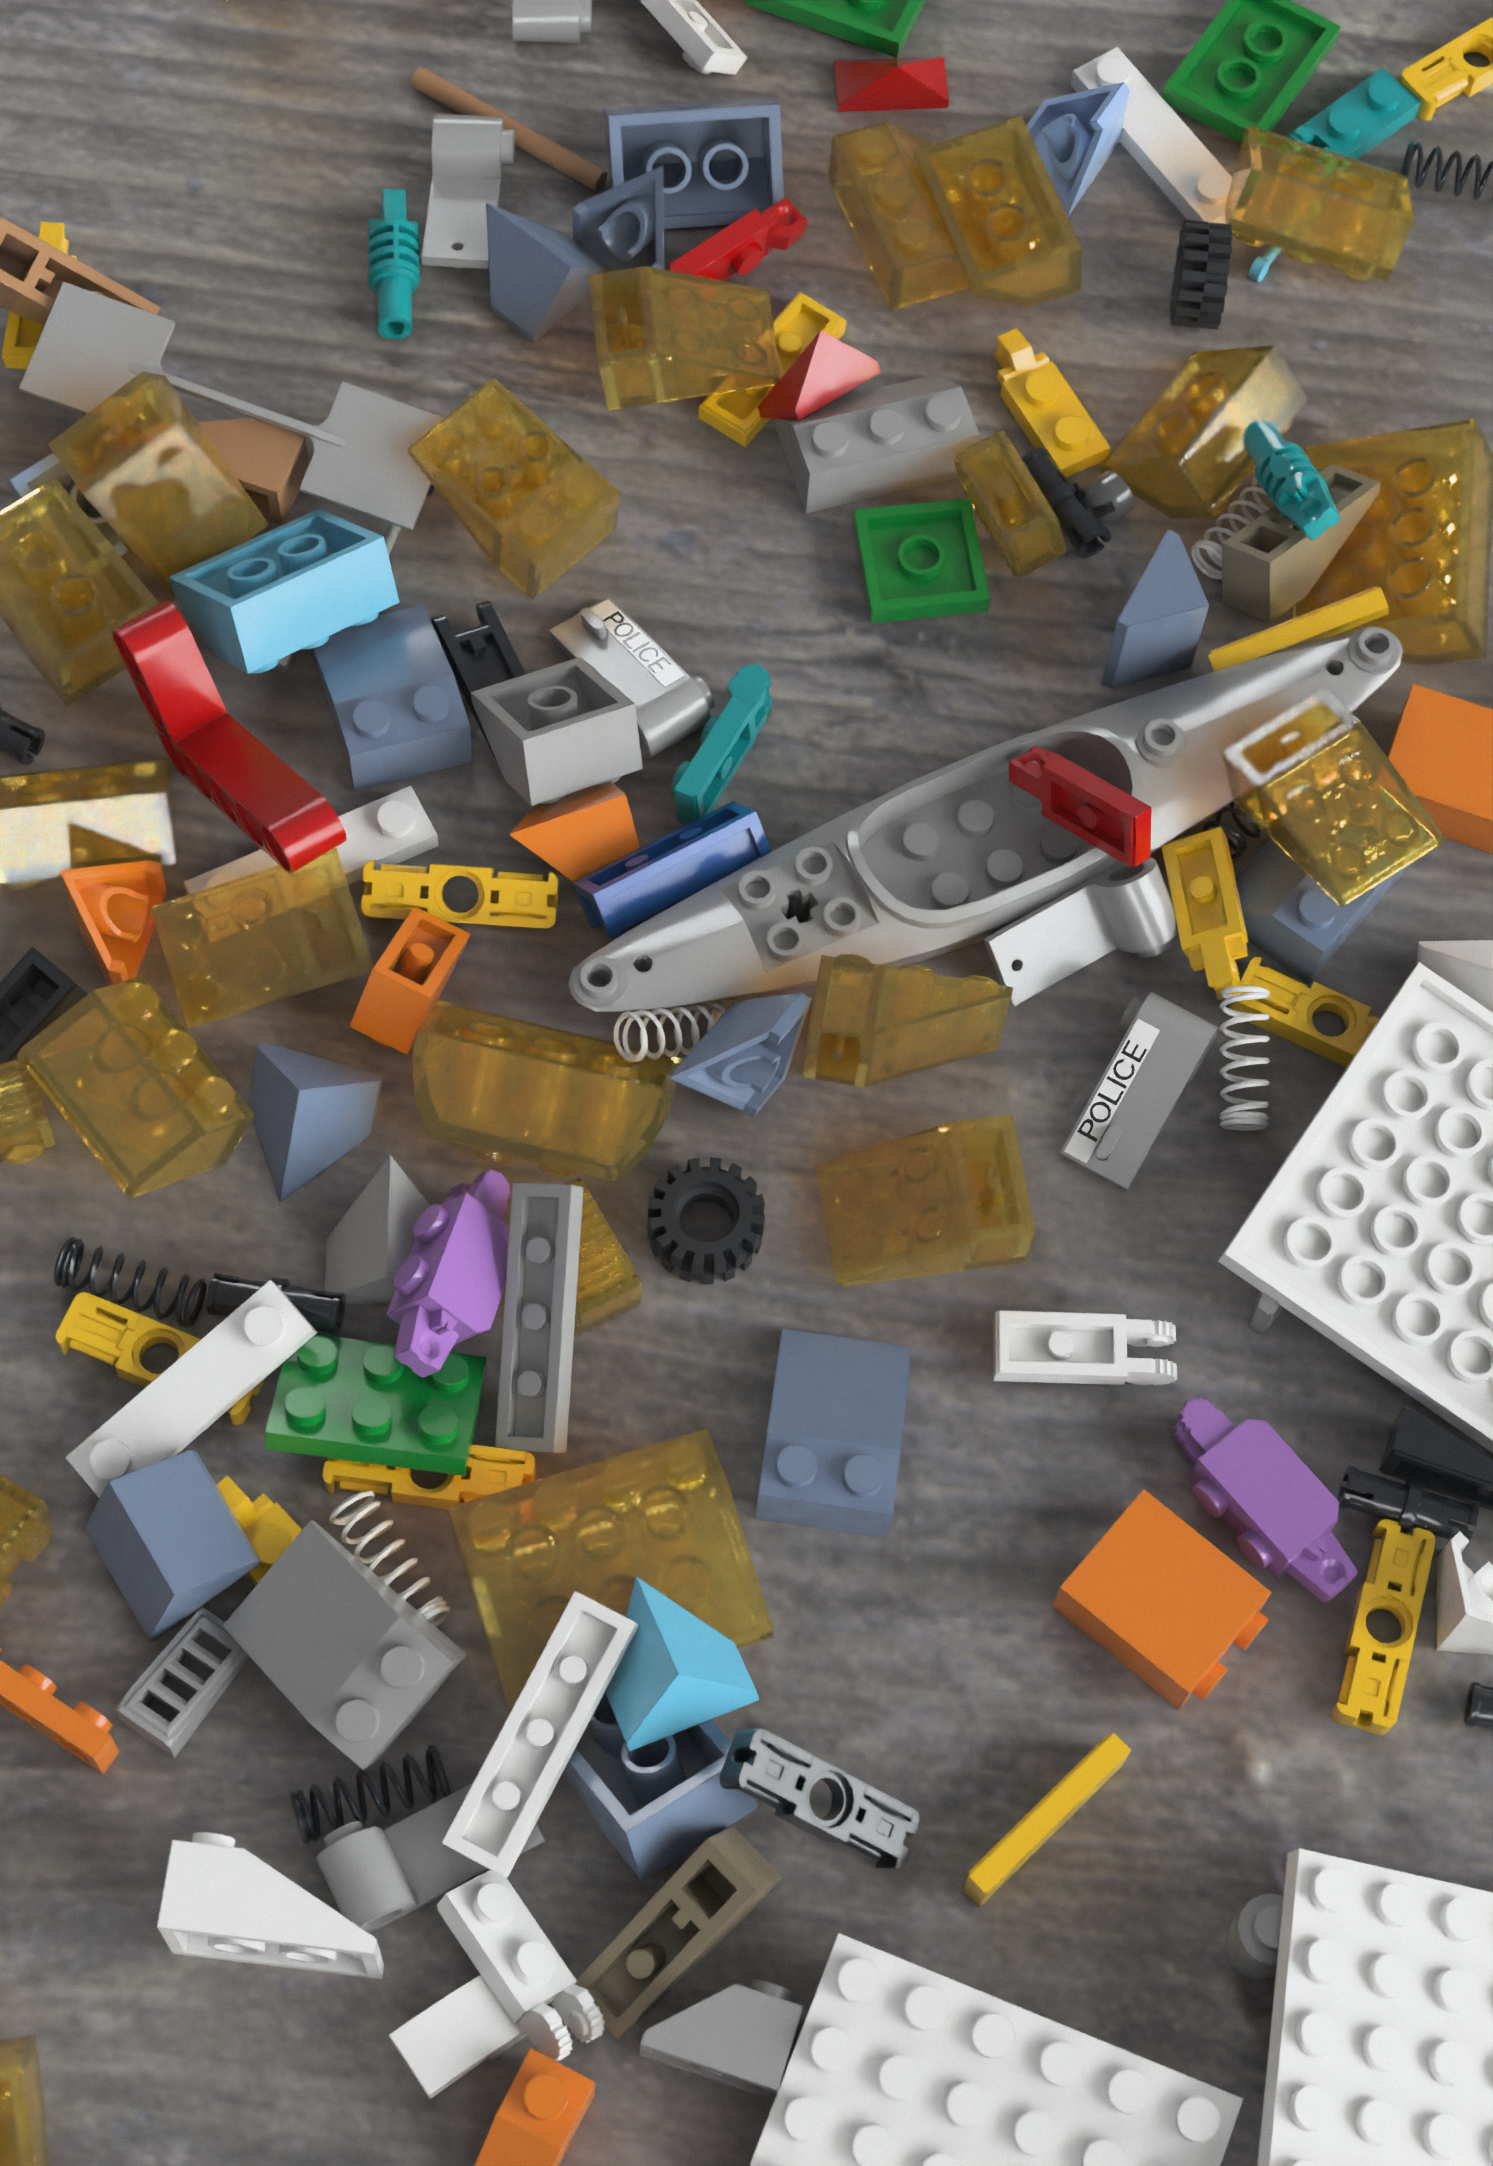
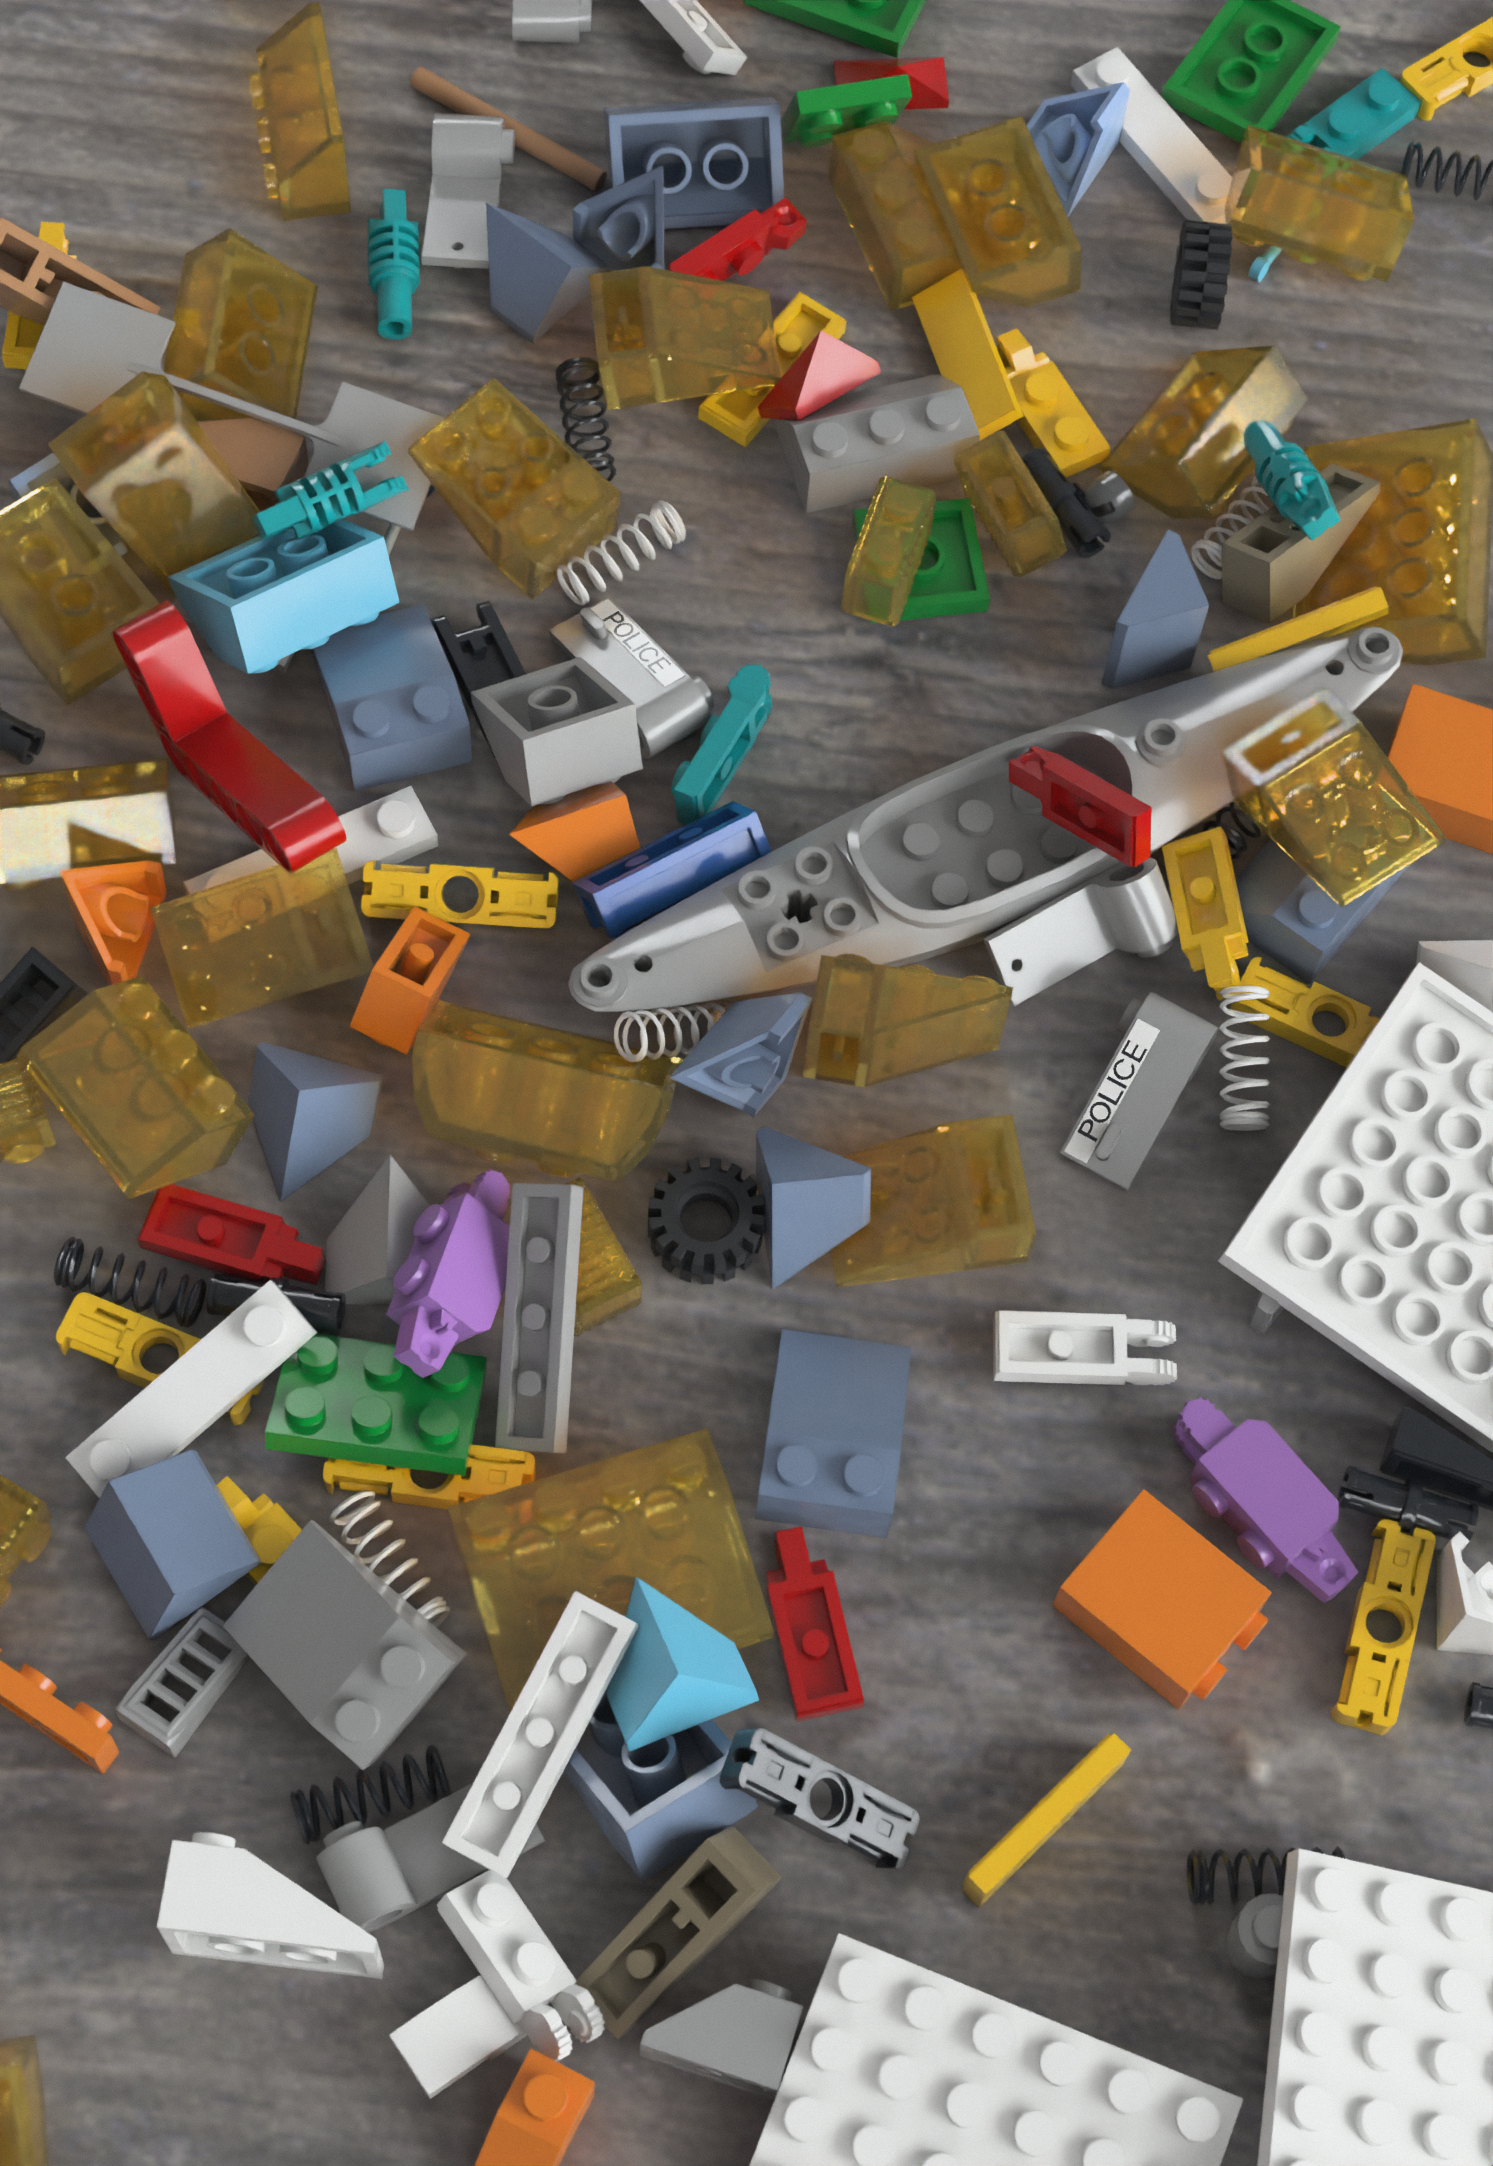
none -> red hinge [137,1182,326,1285]
none -> clear yellow slope [158,228,318,424]
none -> clear yellow slope [248,2,351,221]
none -> teal hinge [252,441,409,541]
none -> black piece [555,357,616,488]
none -> white piece [557,500,686,606]
none -> sand blue slope [756,1126,871,1290]
none -> red hinge [765,1526,864,1722]
none -> green plate [780,74,912,148]
none -> clear yellow brick [841,476,937,626]
none -> yellow tile [912,269,1023,441]
none -> black piece [1187,1846,1345,1906]

